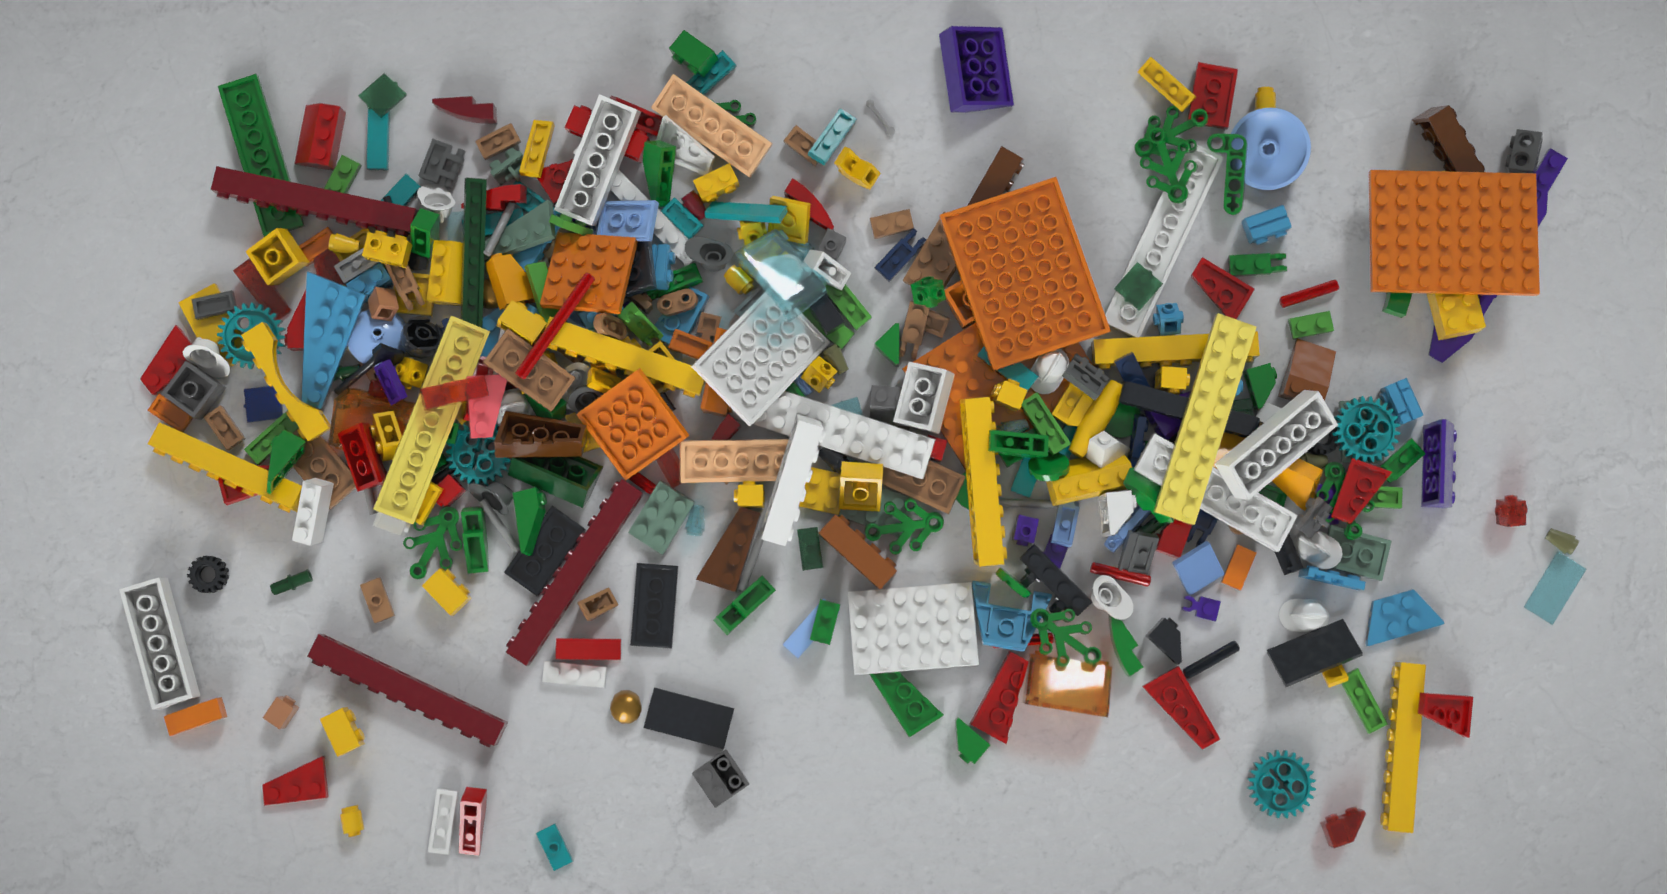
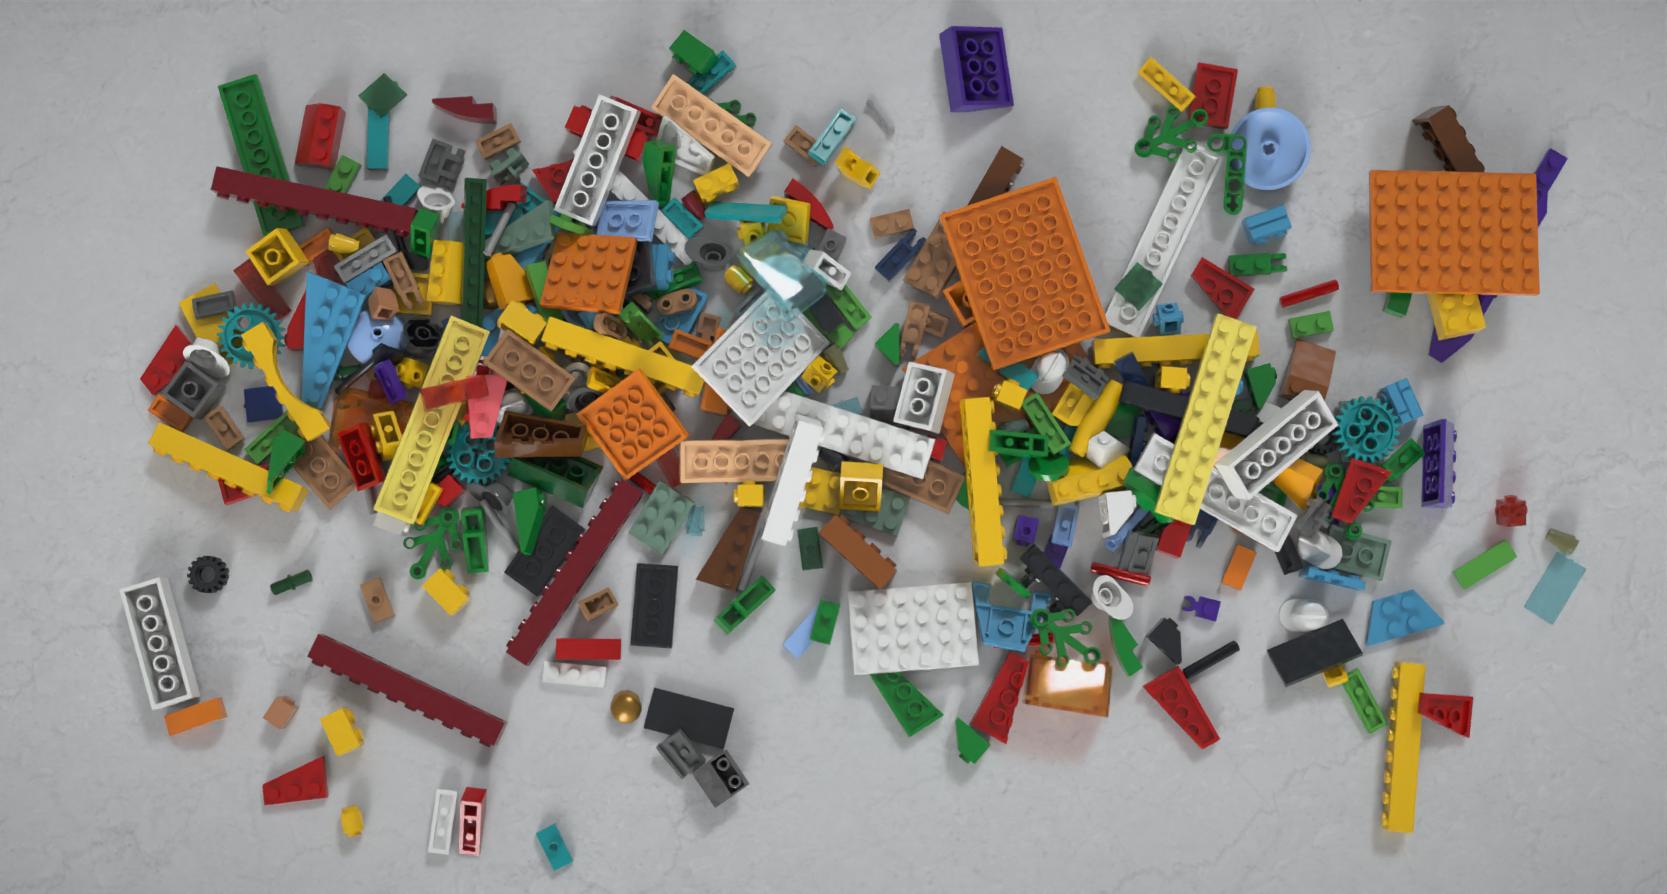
white brick [292,478,334,546] -> none
yellow brick [362,230,412,269] -> none
red axle [515,272,595,379] -> none
yellow plate [519,120,555,178] -> none
green plant [864,498,944,555] -> none
green brick [911,276,946,308] -> none
green plant [1140,127,1198,203] -> none
medium blue tile [1172,541,1224,595] -> none
teal gear [1247,750,1316,819] -> none
clear red slope [1320,807,1366,848] -> none
dark grey brick [1505,129,1543,173] -> none
none -> dark grey plate [656,728,706,779]
none -> bright green tile [1452,539,1517,589]

